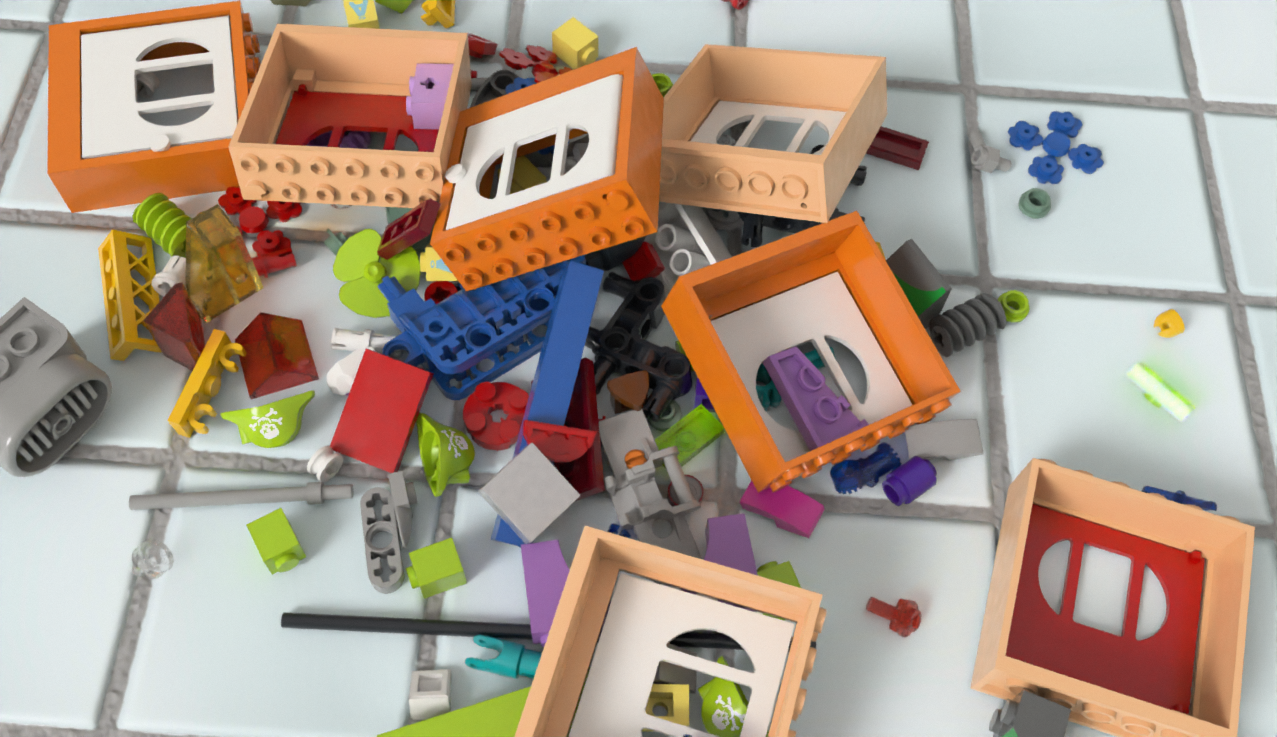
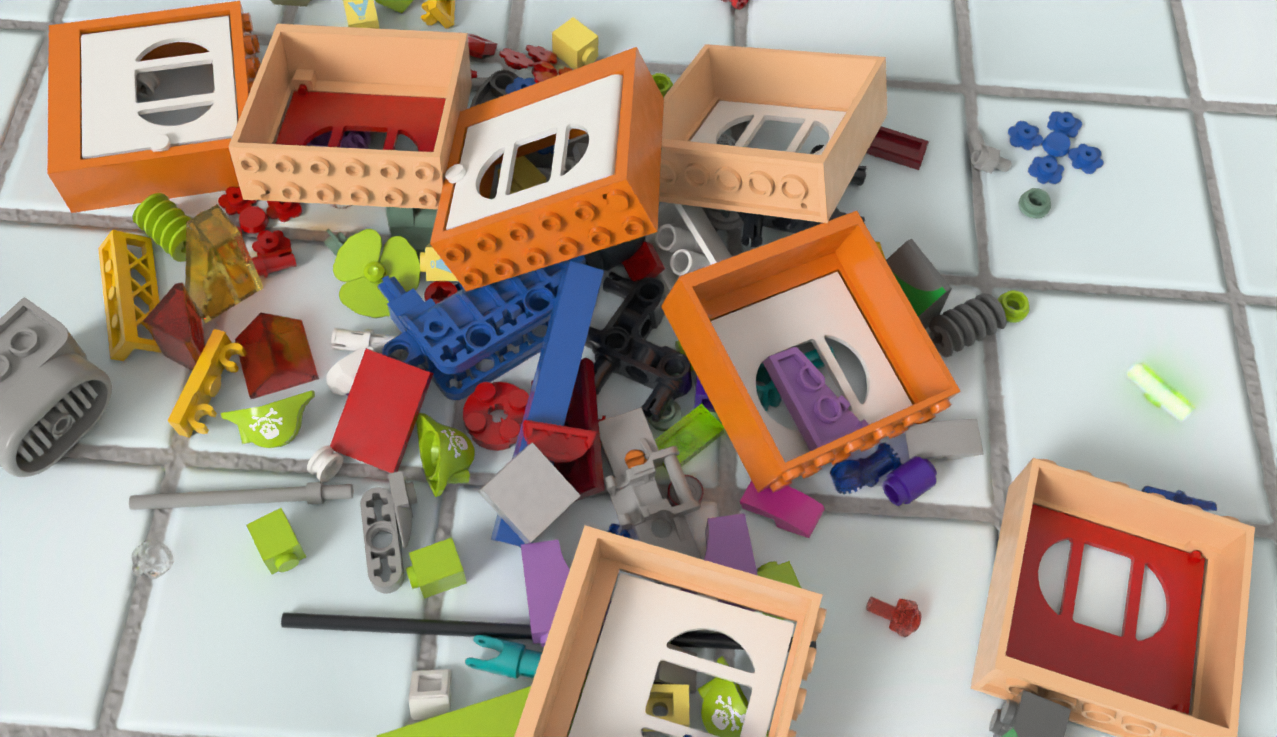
white bush [151,256,195,301] -> none
dark red tile [377,198,441,260] -> none
lavender brick [406,63,454,129] -> none
reddish brown tile [607,370,649,414] -> none
yellow hinge [1153,309,1185,338] -> none

